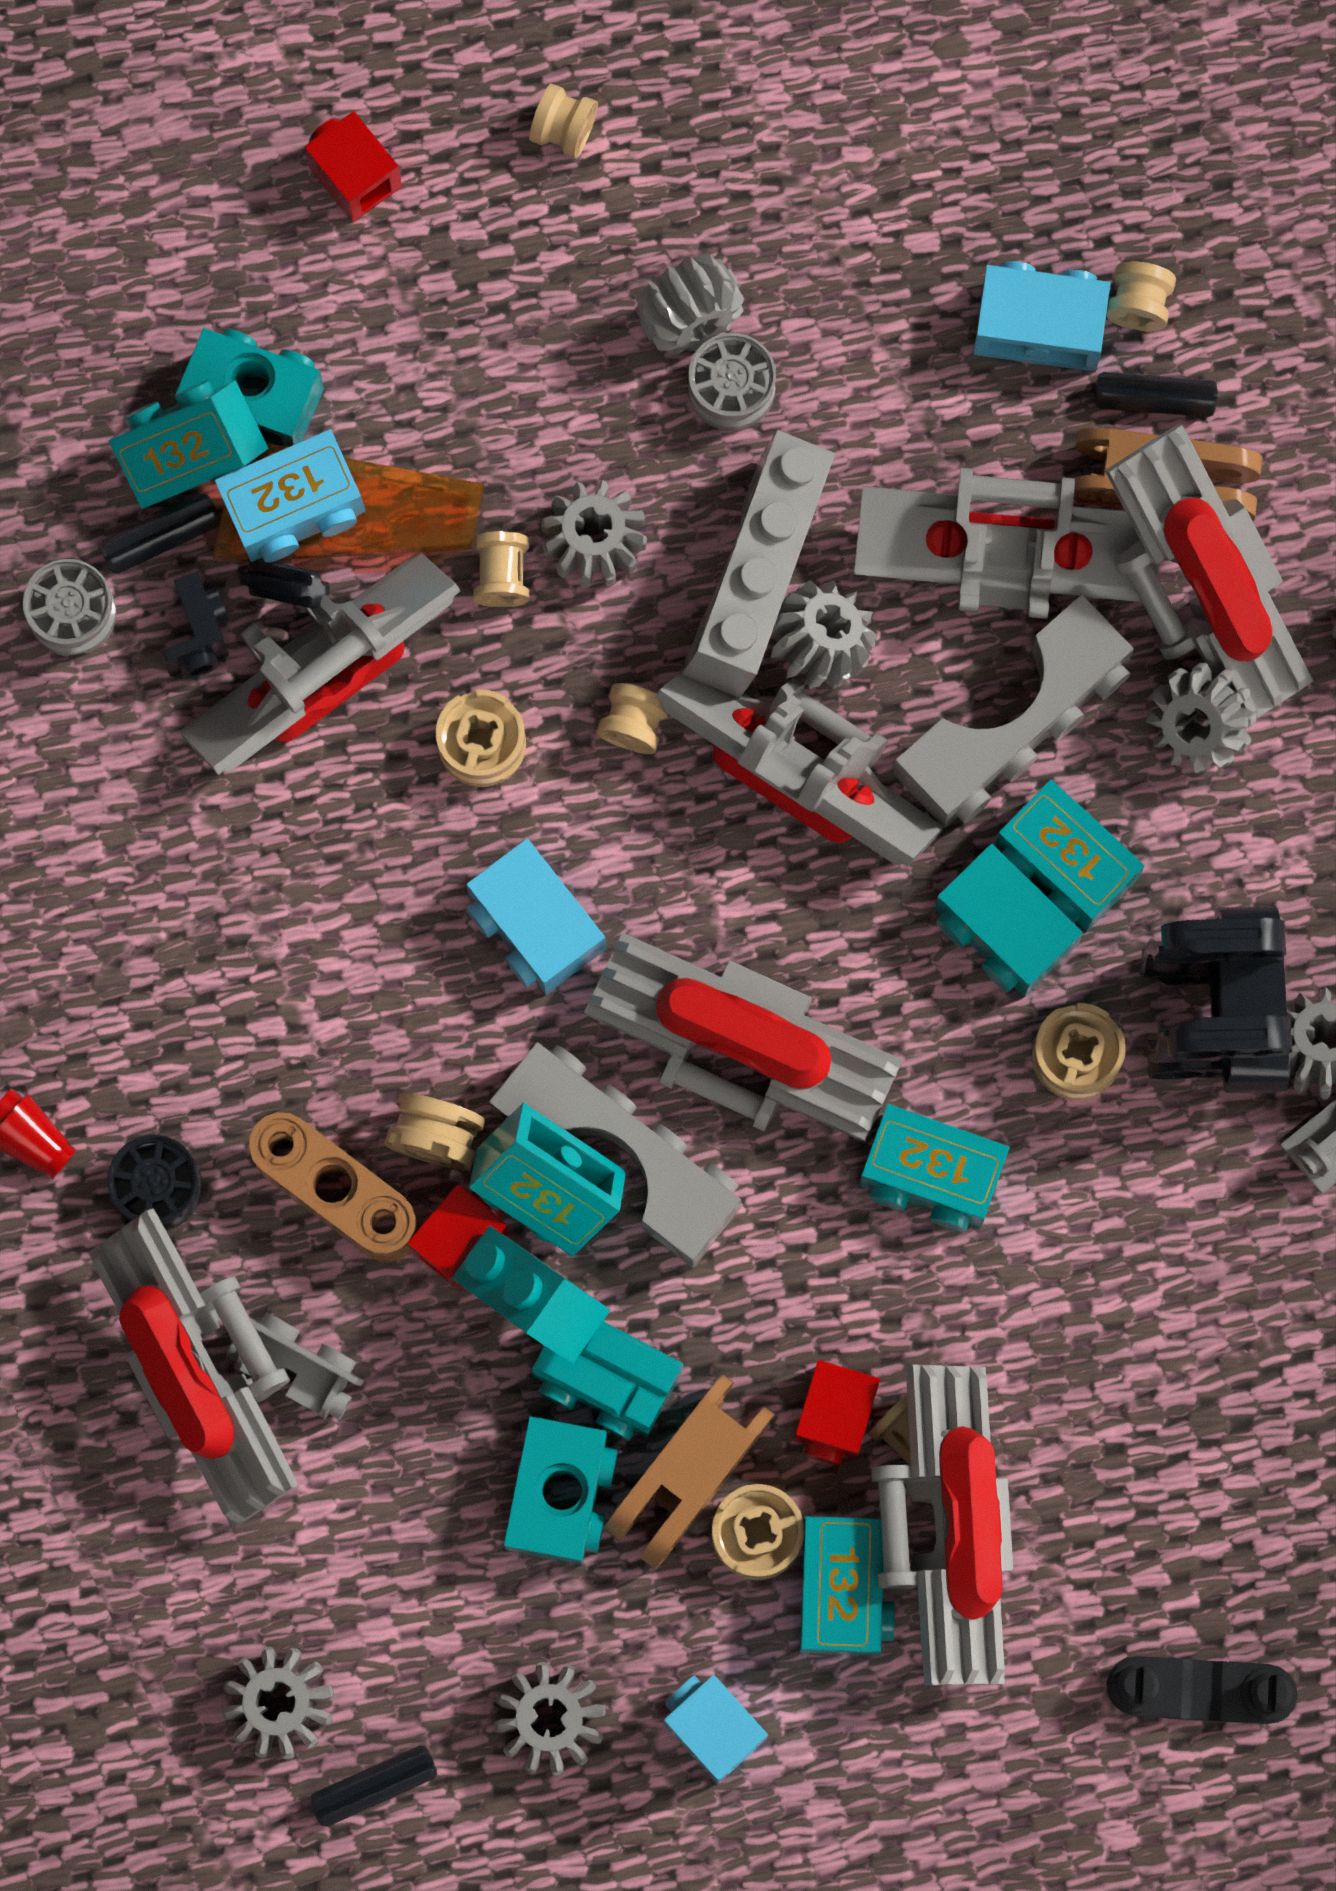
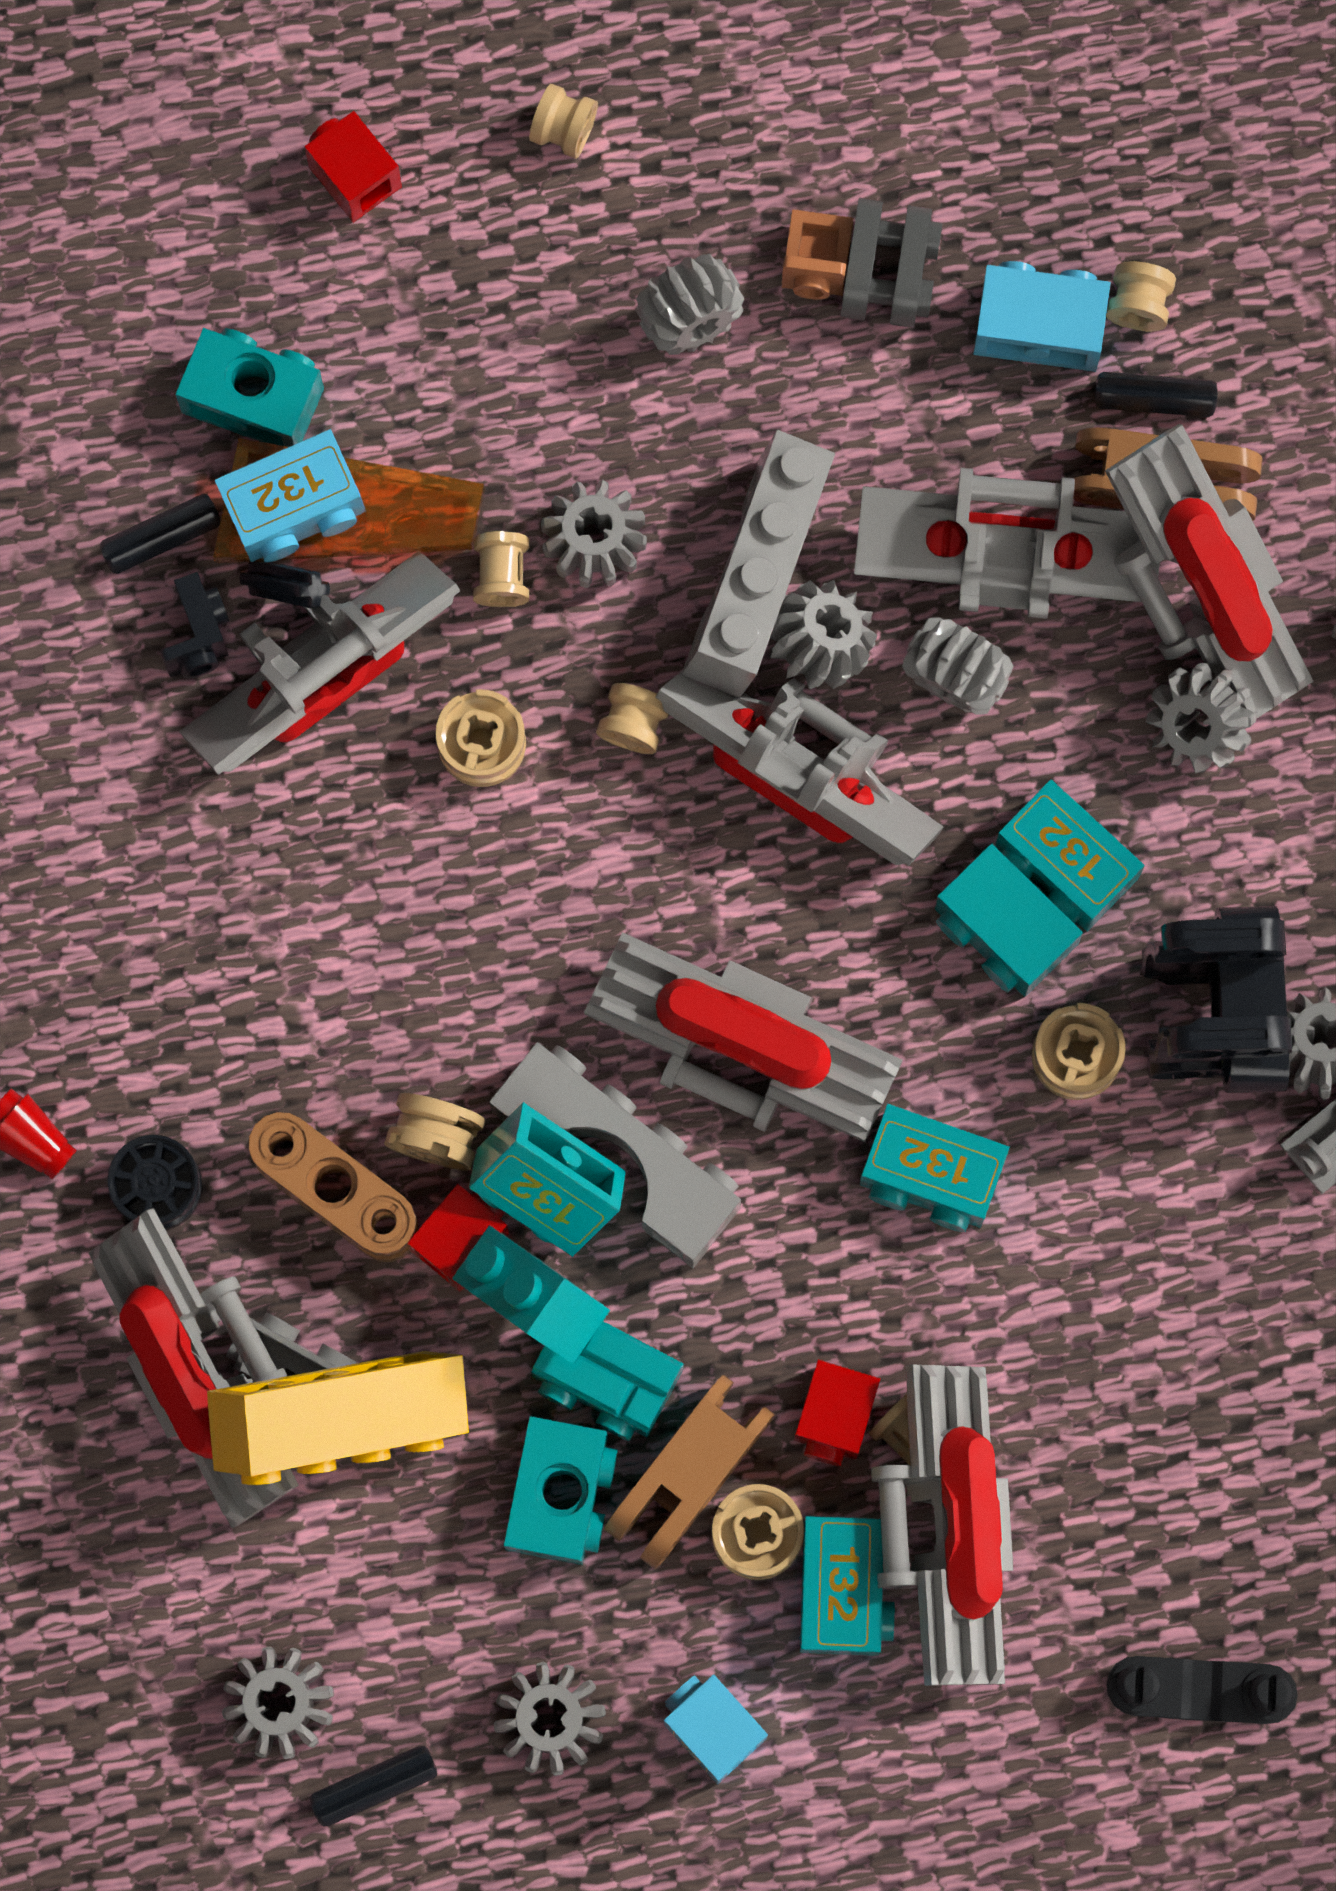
light grey wheel [23,559,117,656] -> none
teal brick [108,380,269,509] -> none
medium azure brick [465,838,606,995] -> none
light grey wheel [688,333,776,431] -> none
light grey arch [893,594,1134,829] -> none
none -> yellow brick [207,1351,469,1485]
none -> nougat bracket [782,209,854,300]
none -> dark grey brick [840,198,943,328]
none -> light grey gear [902,617,1014,715]

